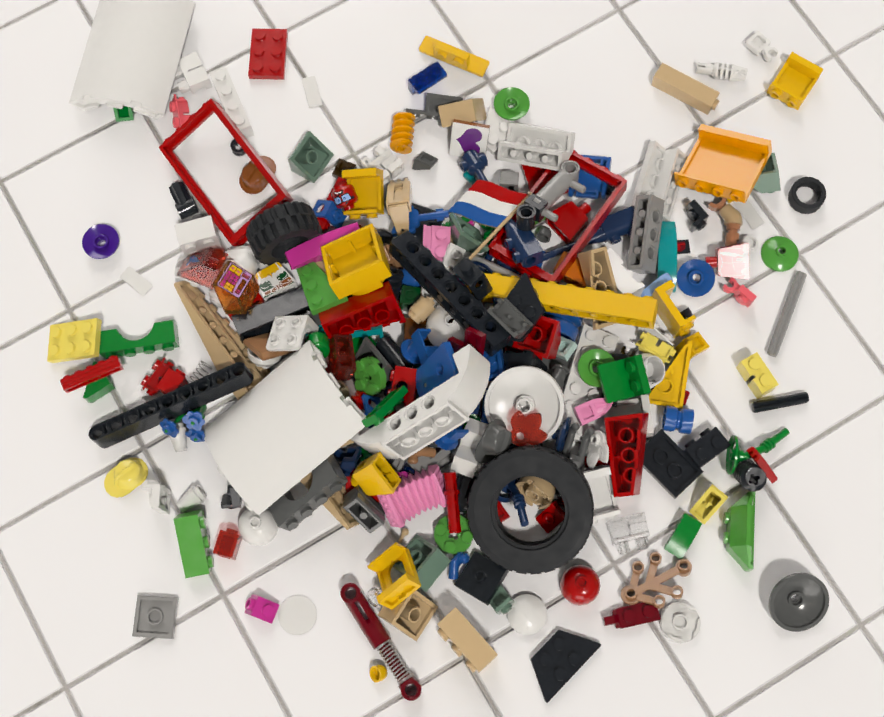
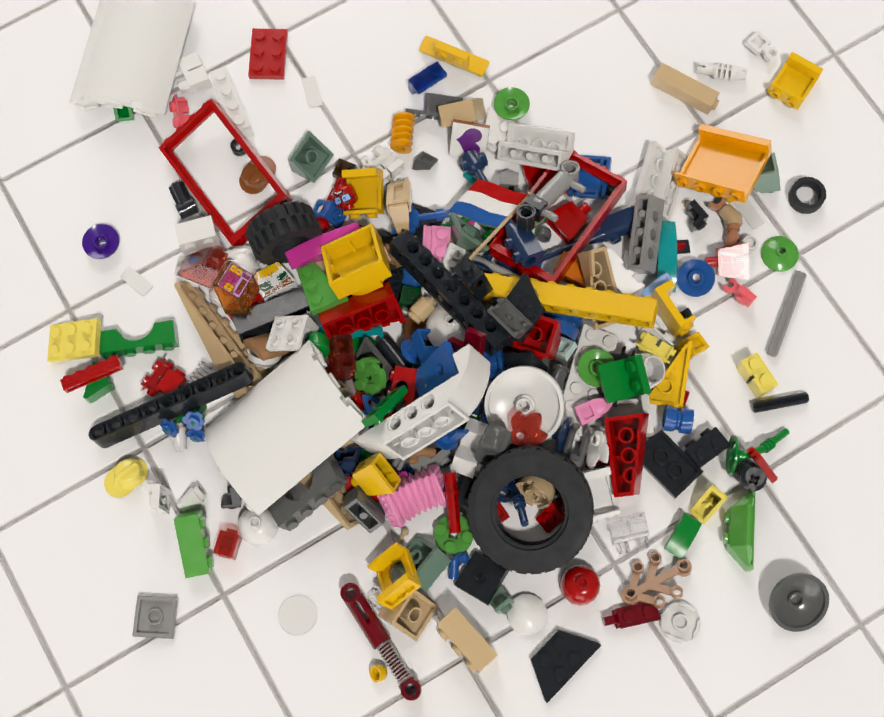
dark pink bracket [244,594,280,624] -> none

